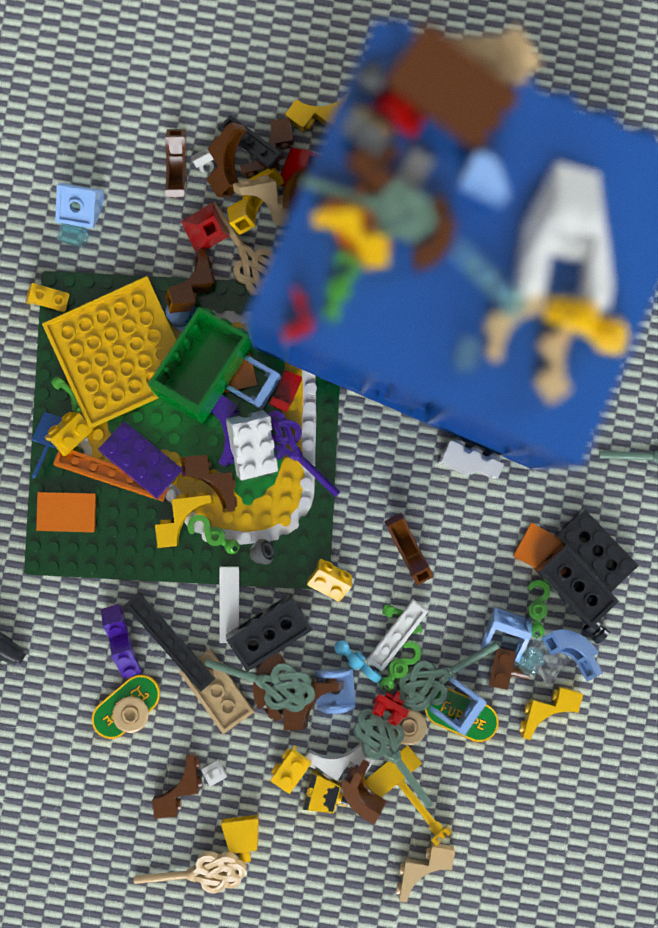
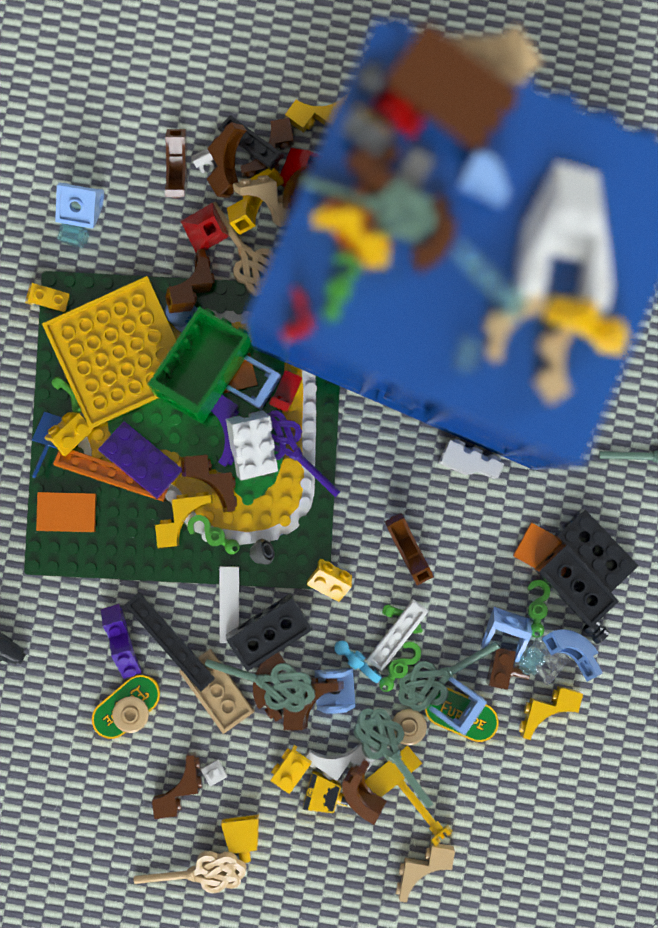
red hips [372,691,409,726] -> none

